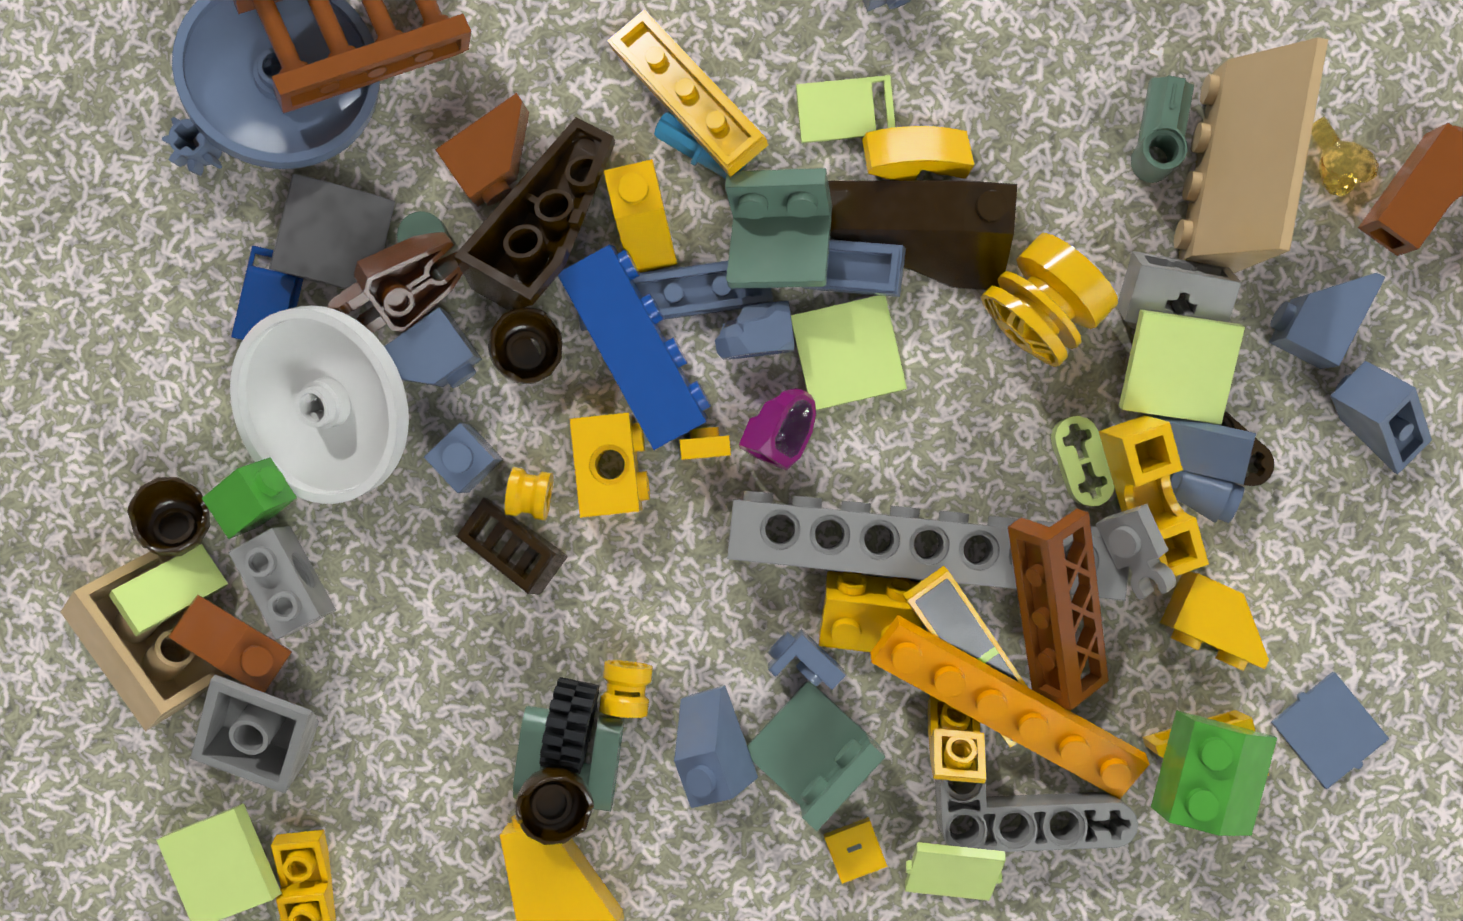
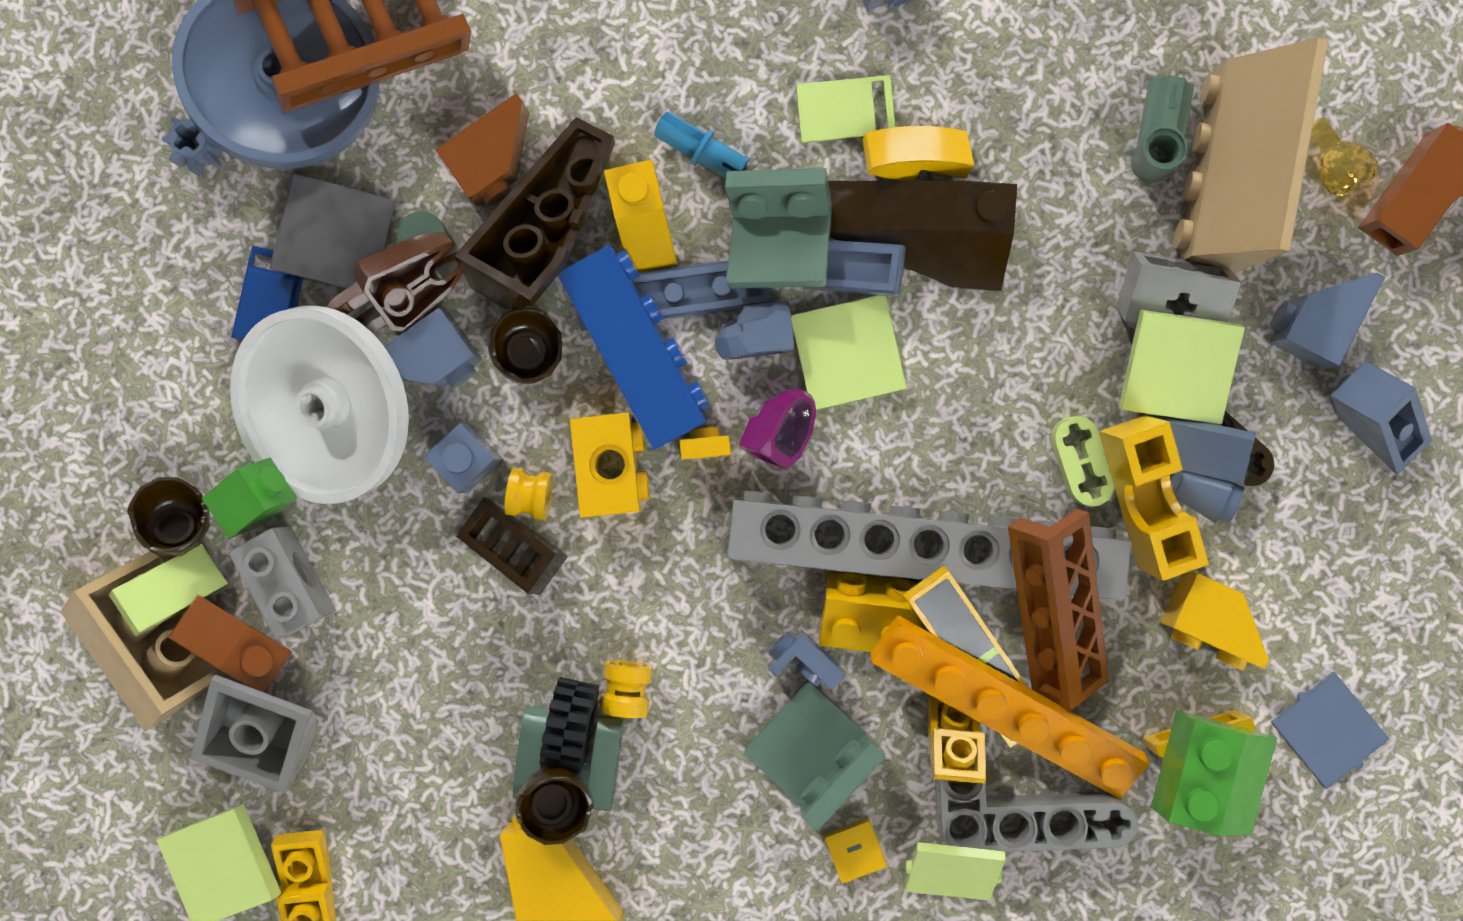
yellow tile [608,9,769,177] -> none
sand blue slope [674,685,758,808] -> none
yellow wheel [980,232,1118,367] -> none
light grey plate [1096,504,1176,600] -> none

